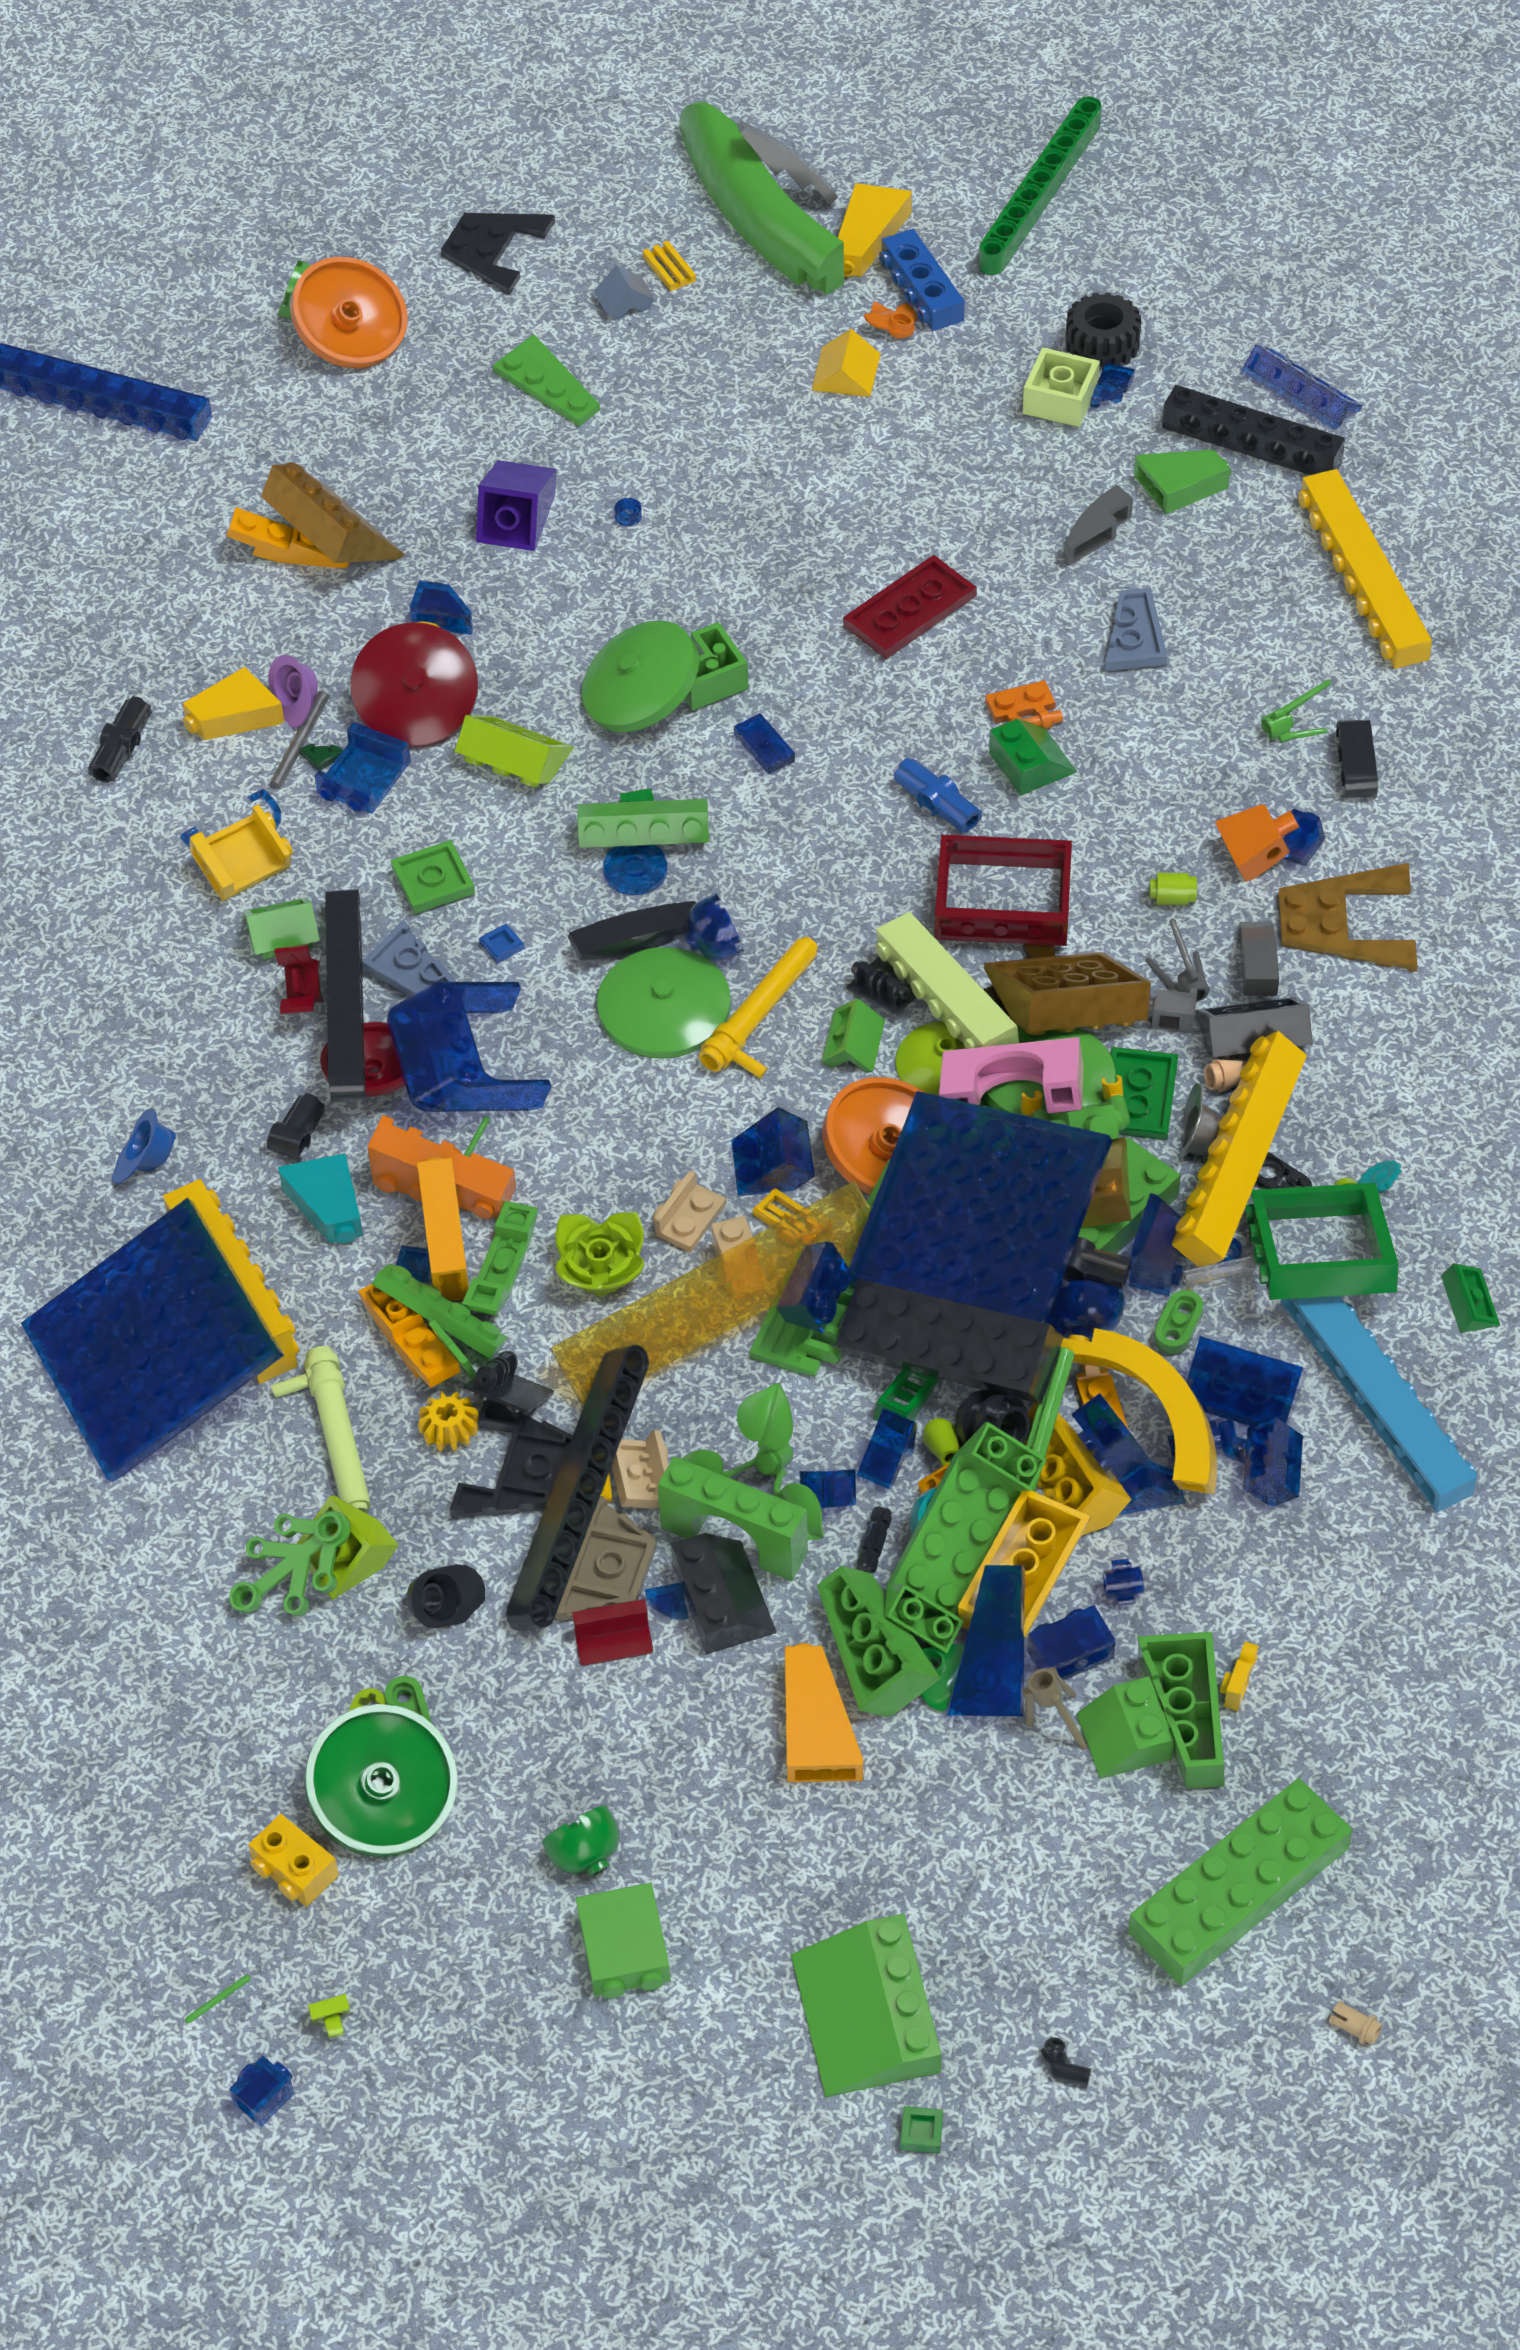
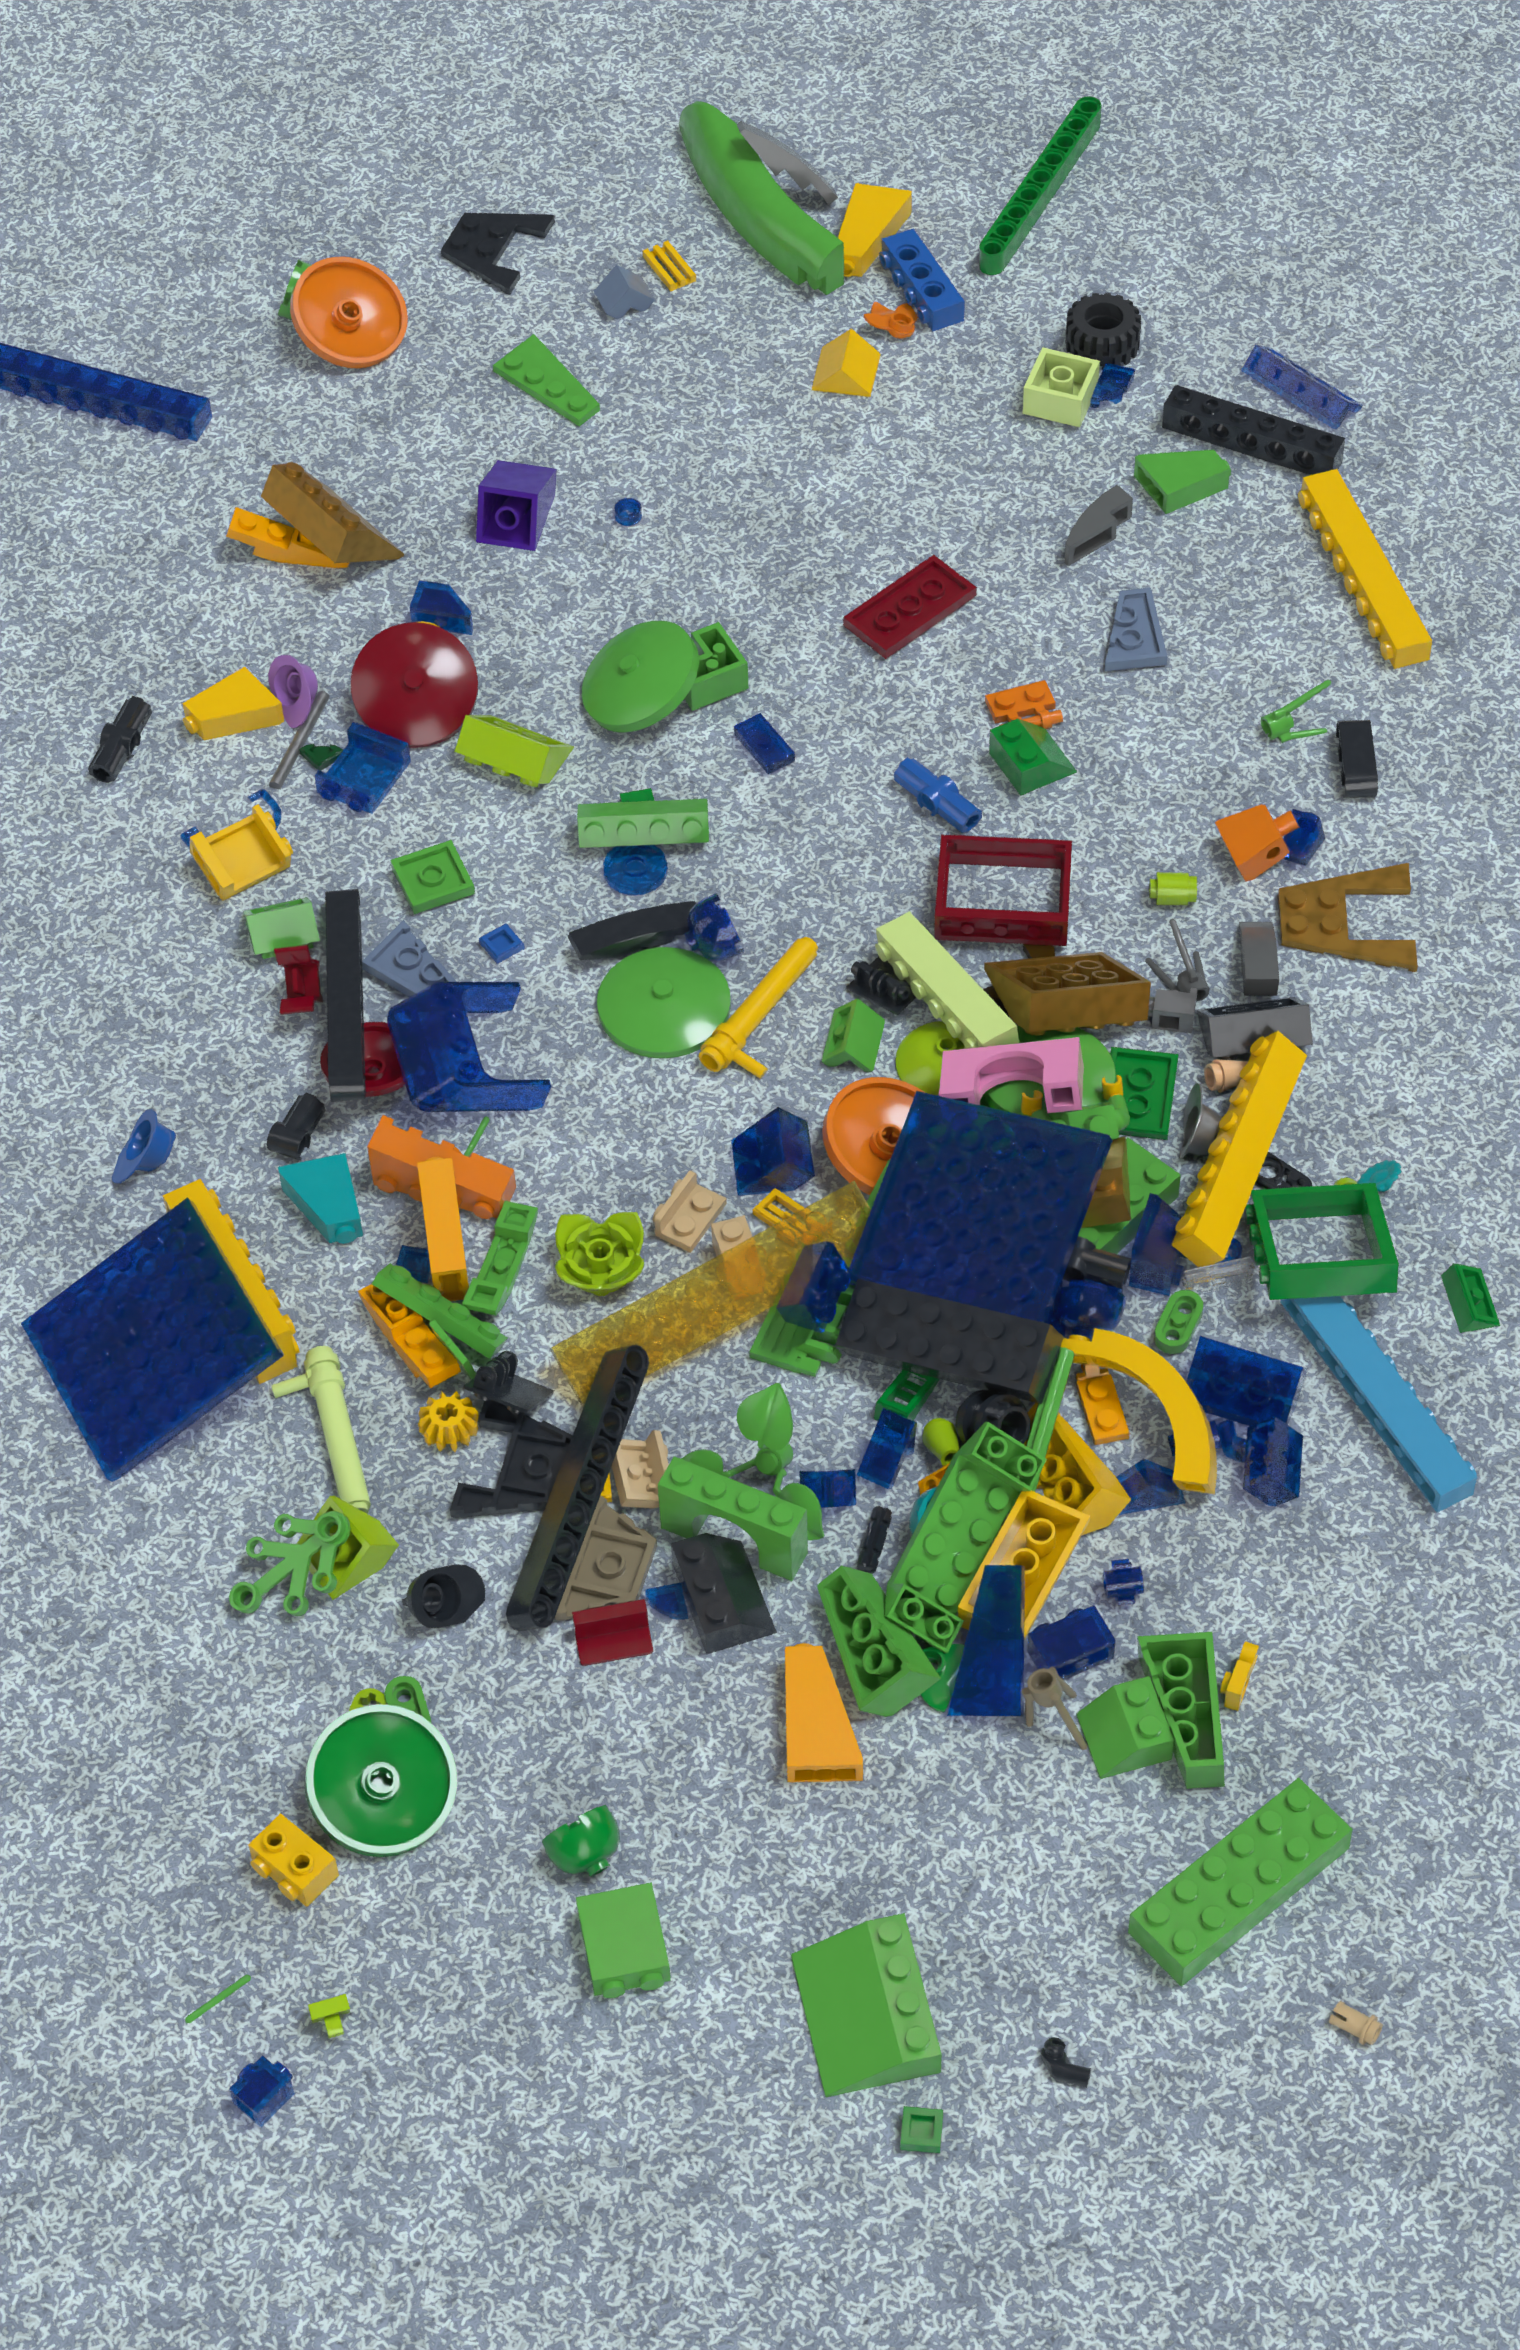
clear blue brick [1071,1393,1150,1480] -> none

